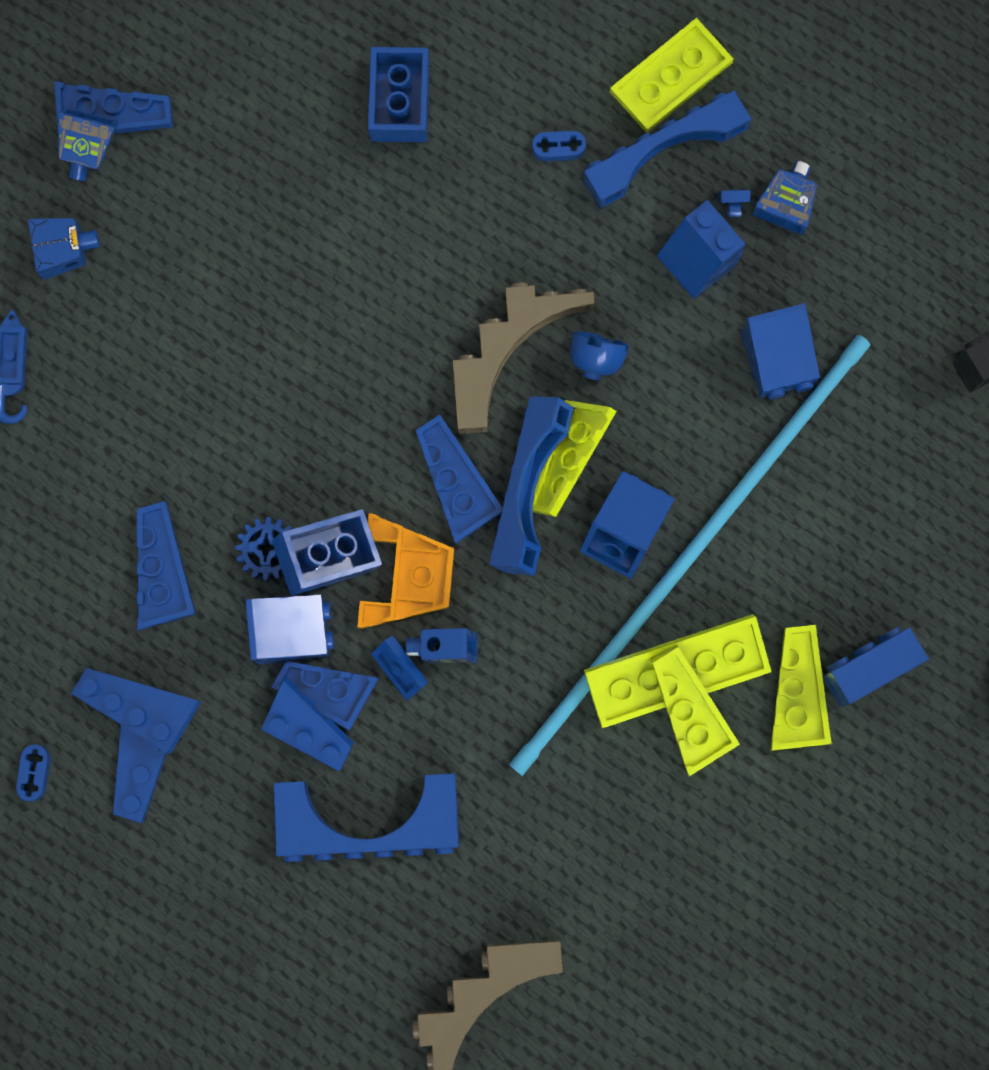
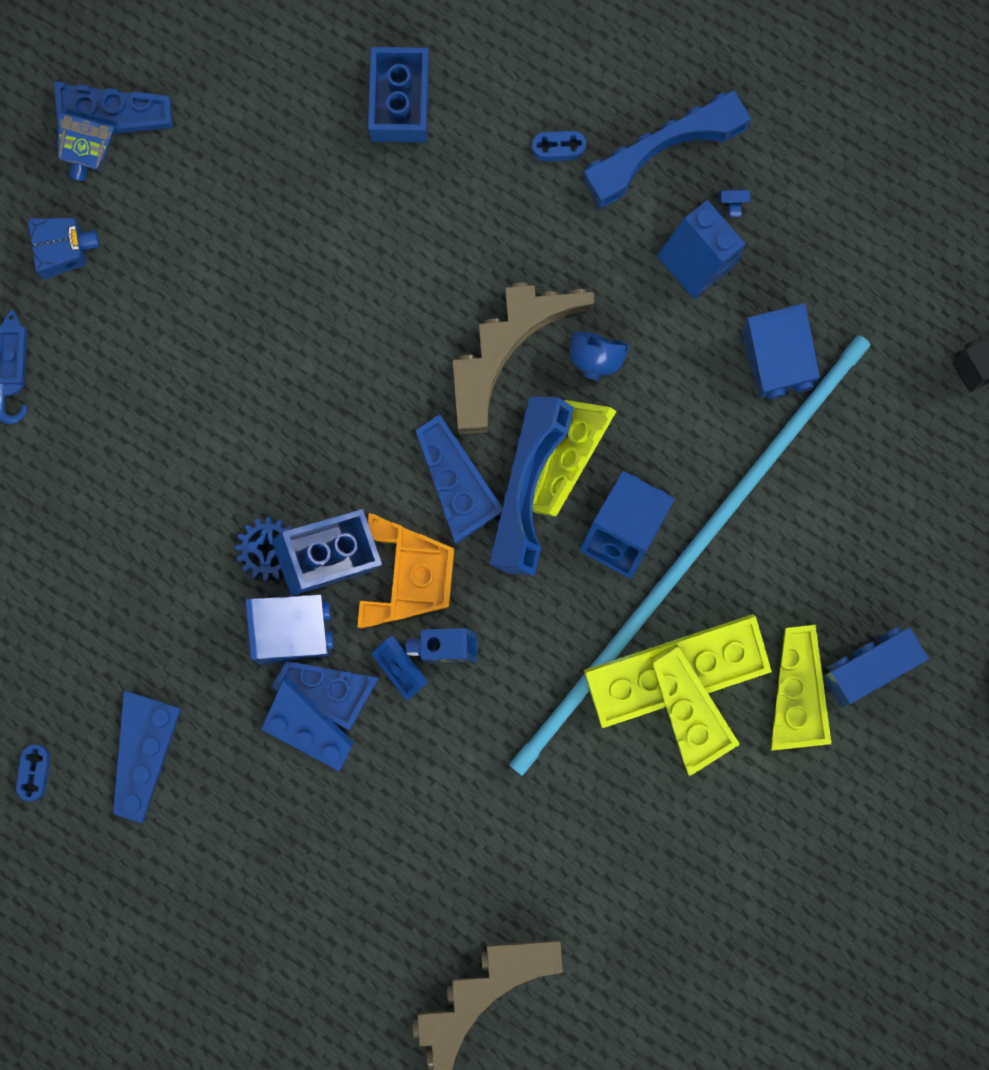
blue wing [71,668,201,754] -> none
blue wing [137,501,197,631] -> none
blue arch [274,774,459,862] -> none
neon yellow plate [610,18,734,133] -> none
blue torso [753,161,817,236] -> none

